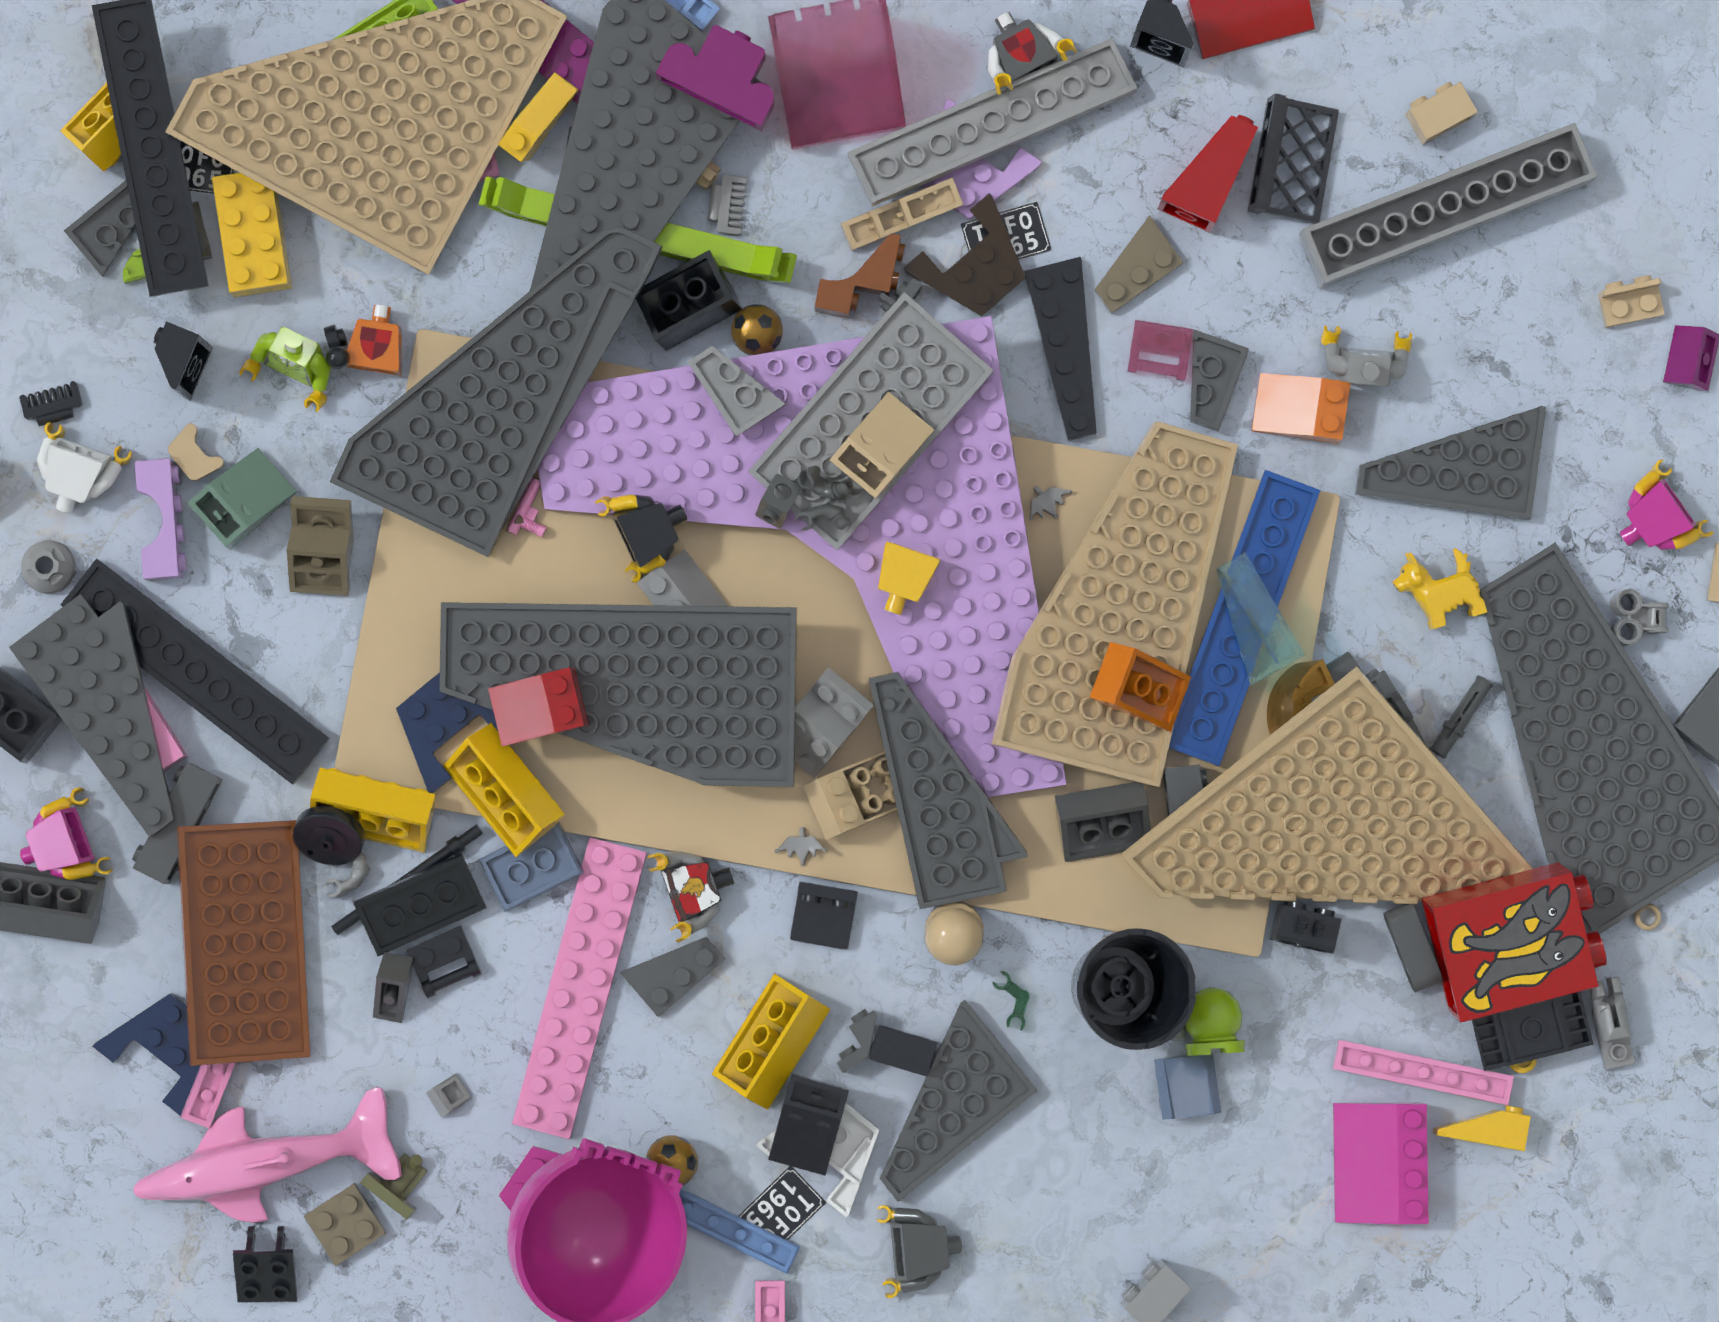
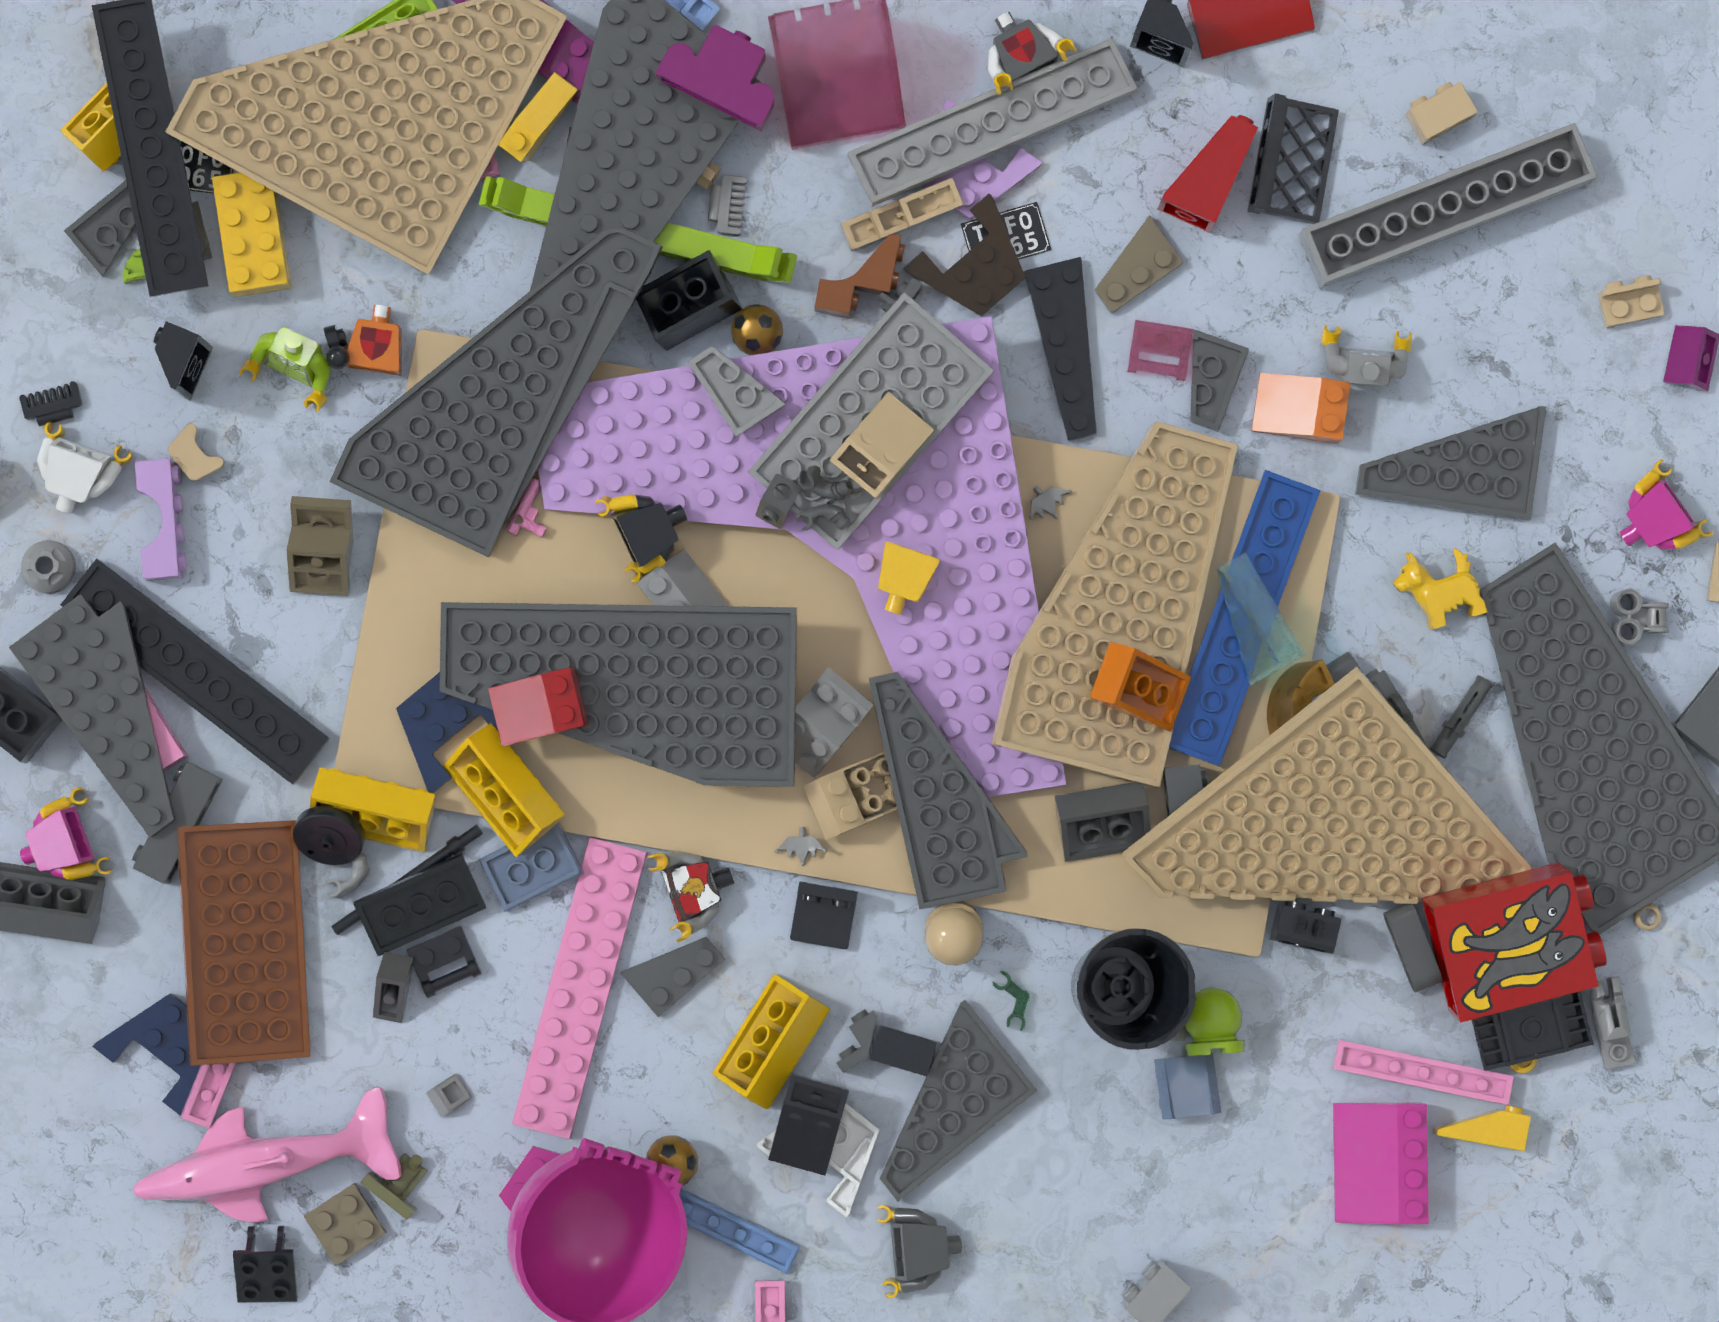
sand green slope [187,448,297,550] -> none
black sticker [739,1166,827,1240] -> none

